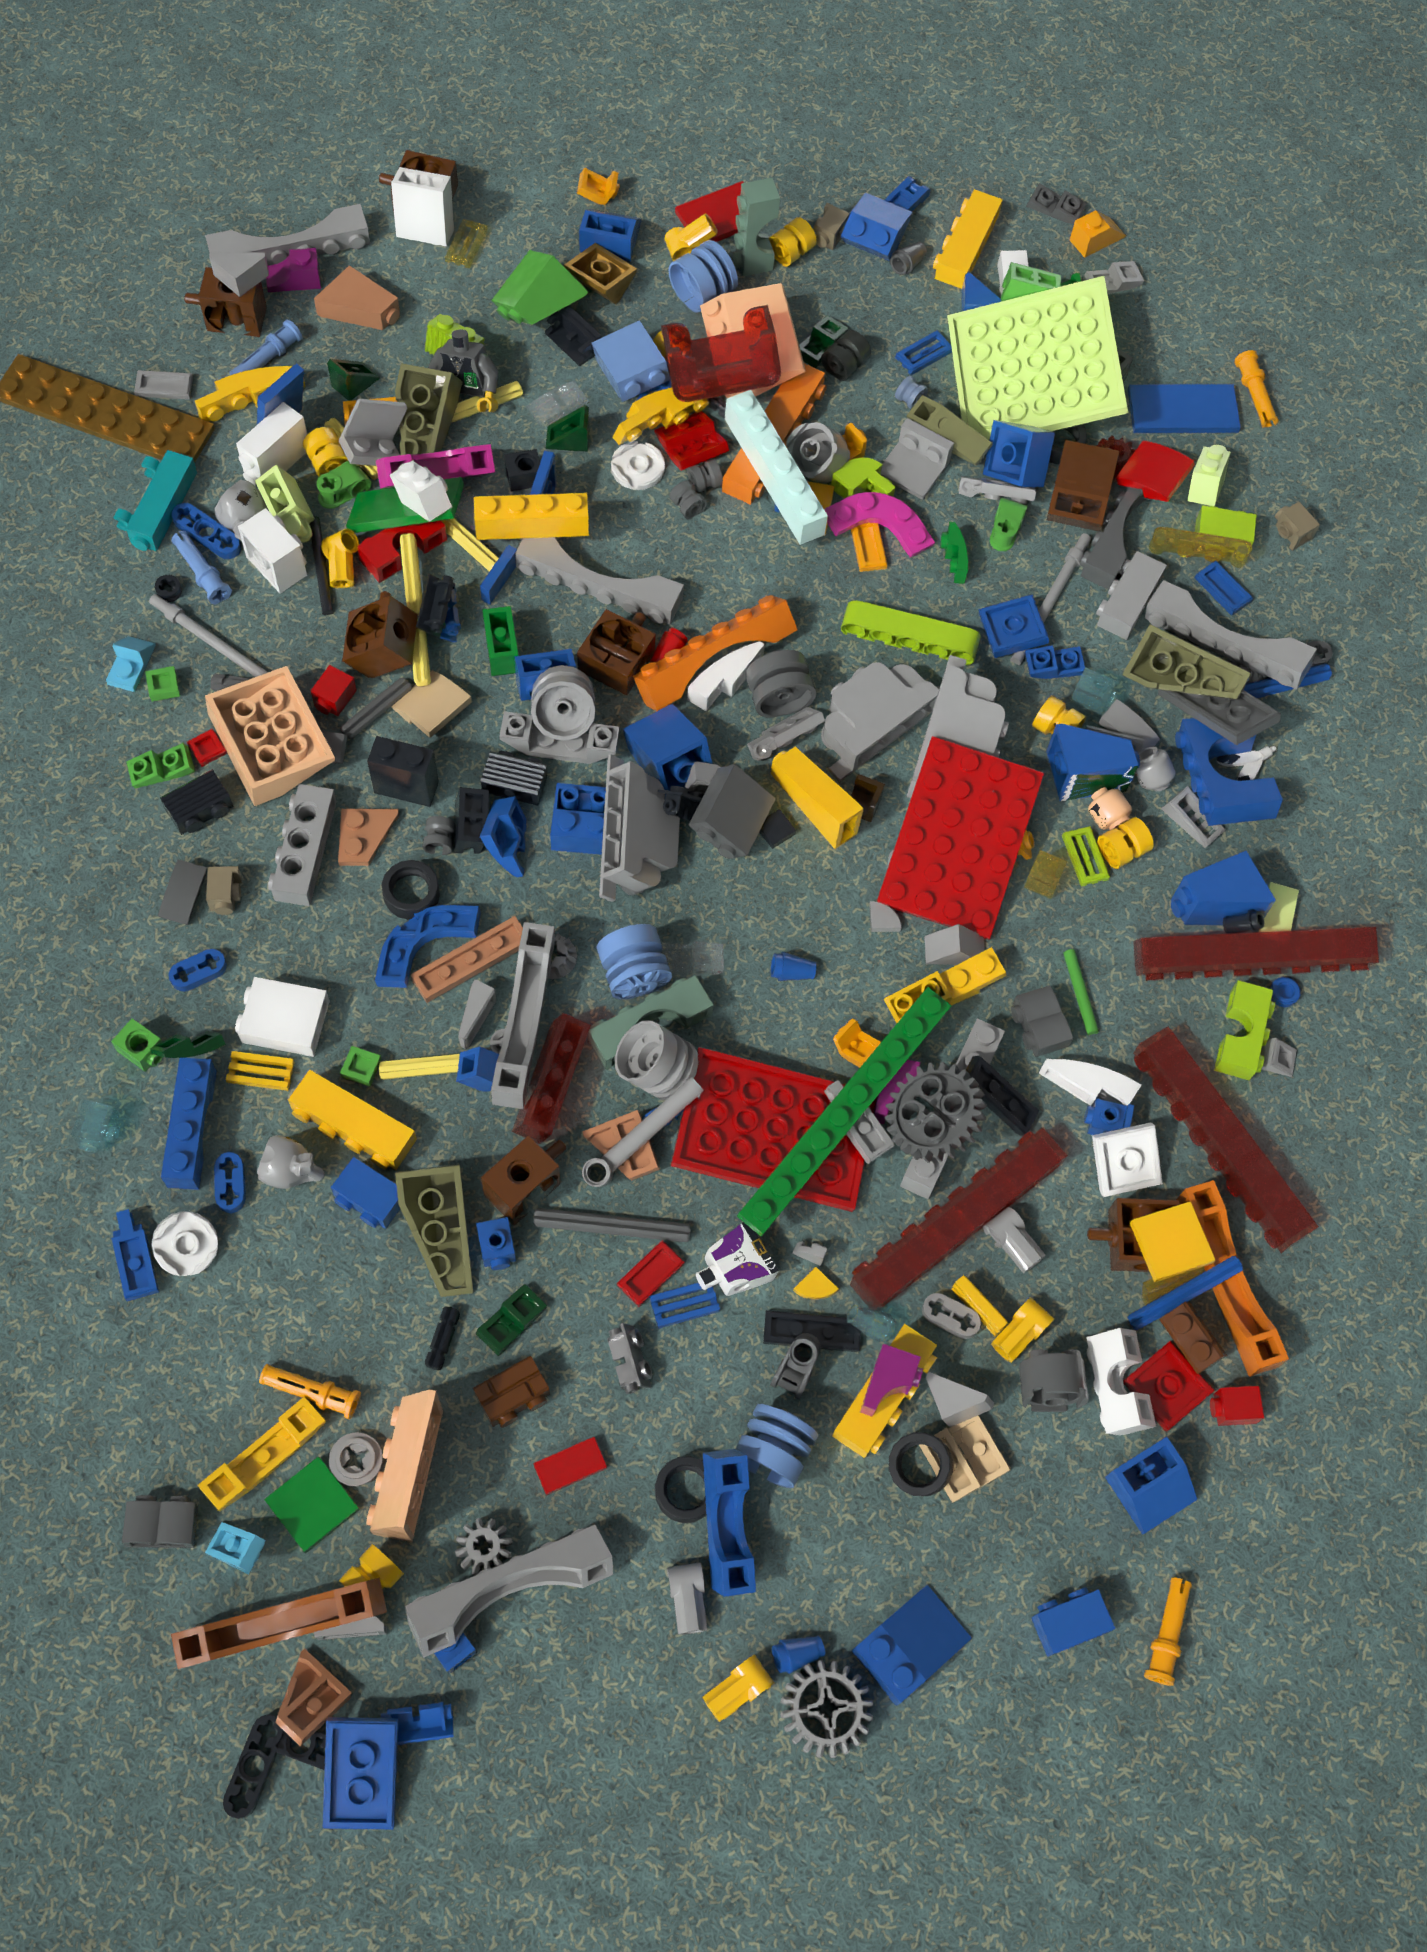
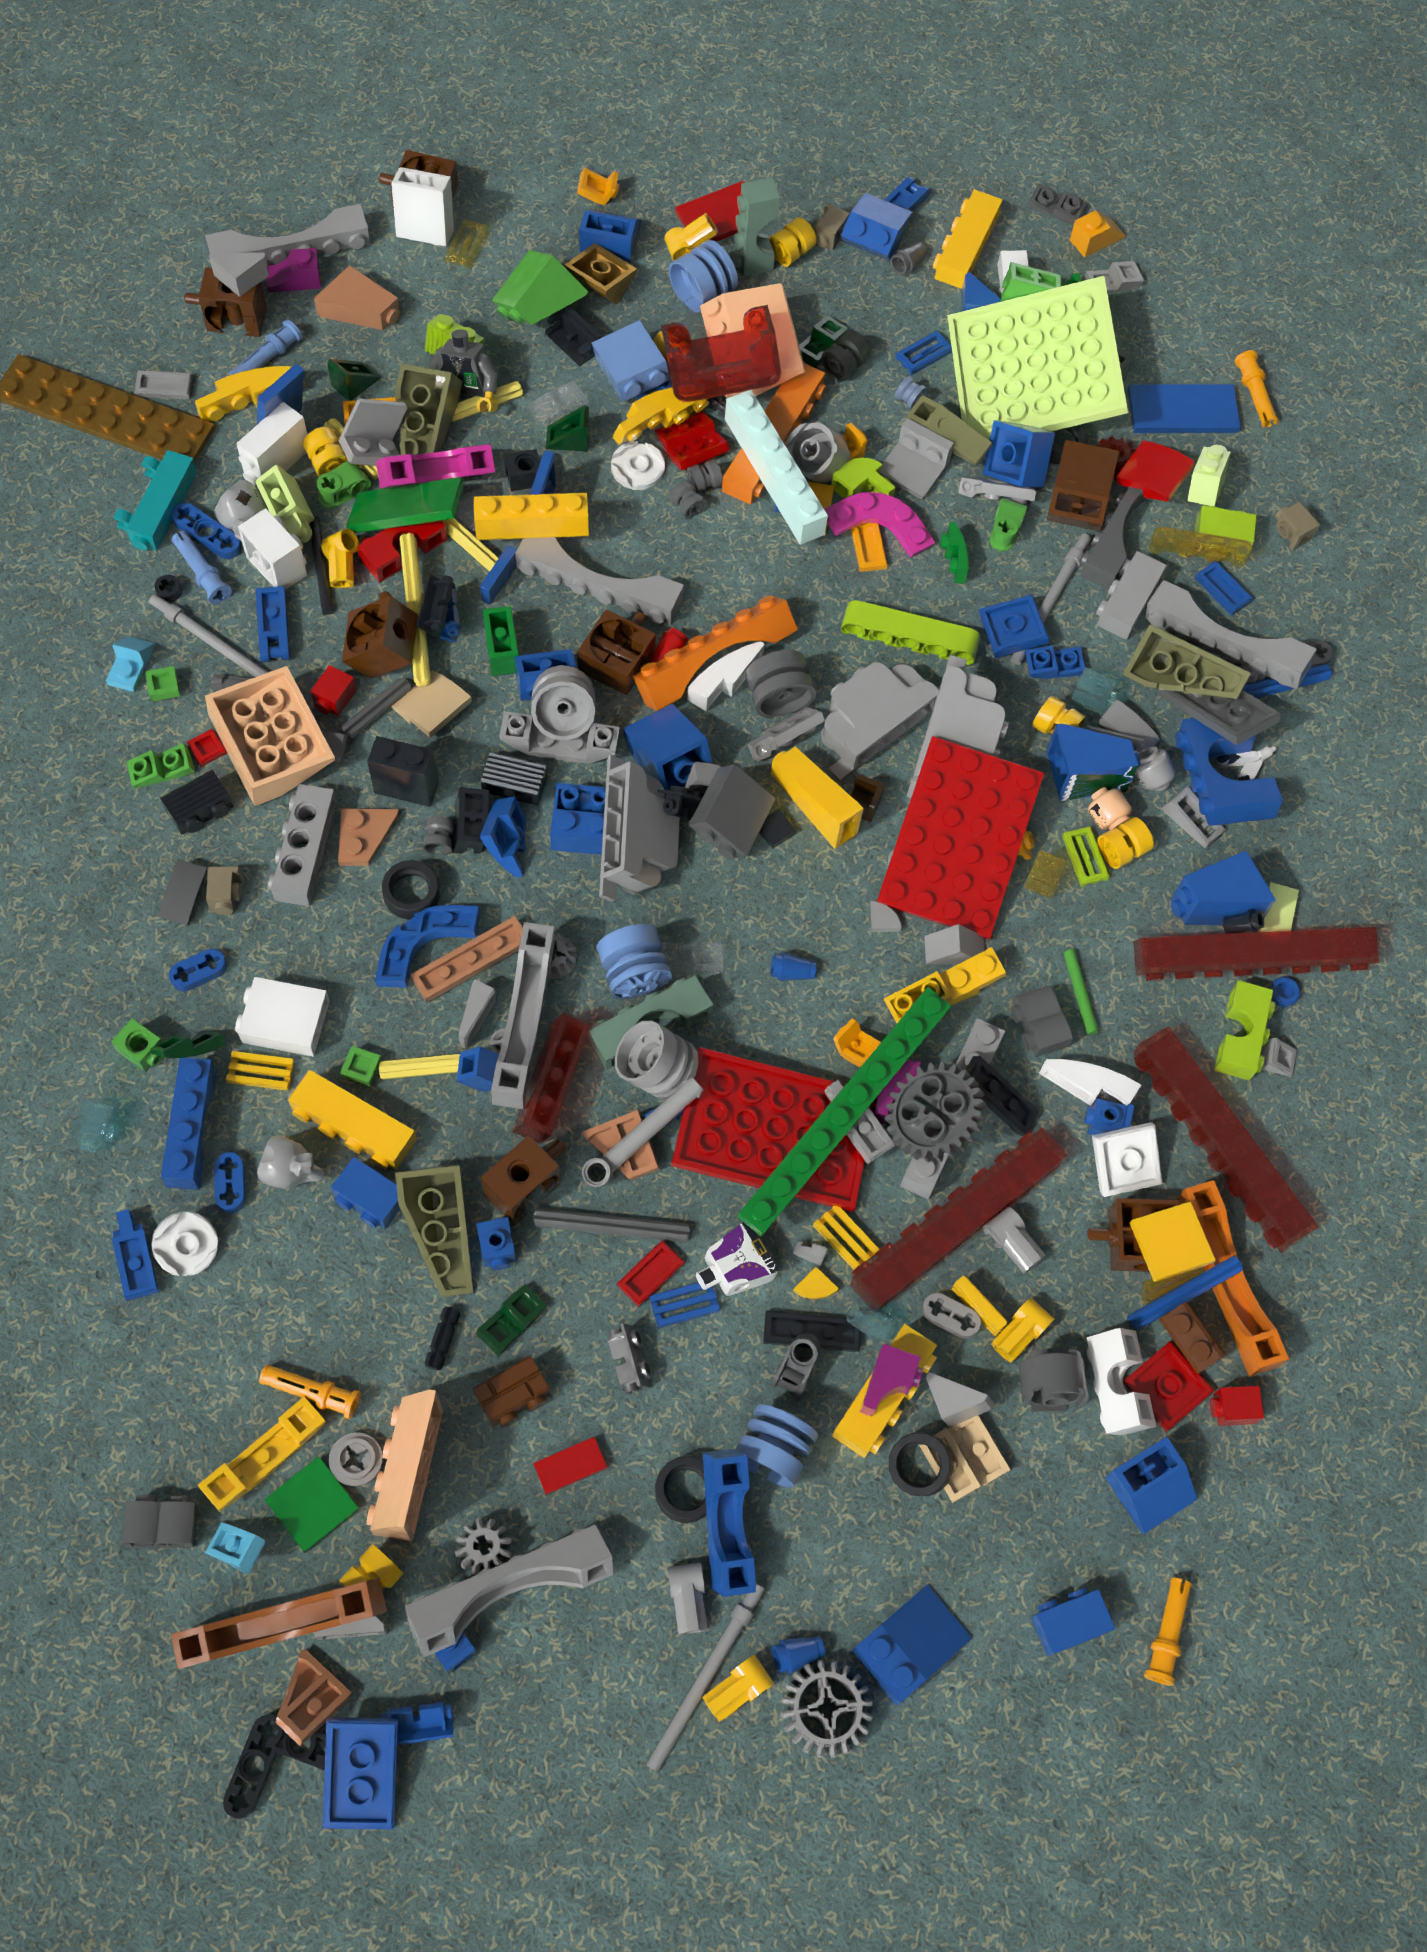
white brick [390,460,452,522] -> none
none -> blue plate [256,586,290,662]
none -> light grey bar [646,1583,765,1773]
none -> yellow tile [813,1206,879,1272]

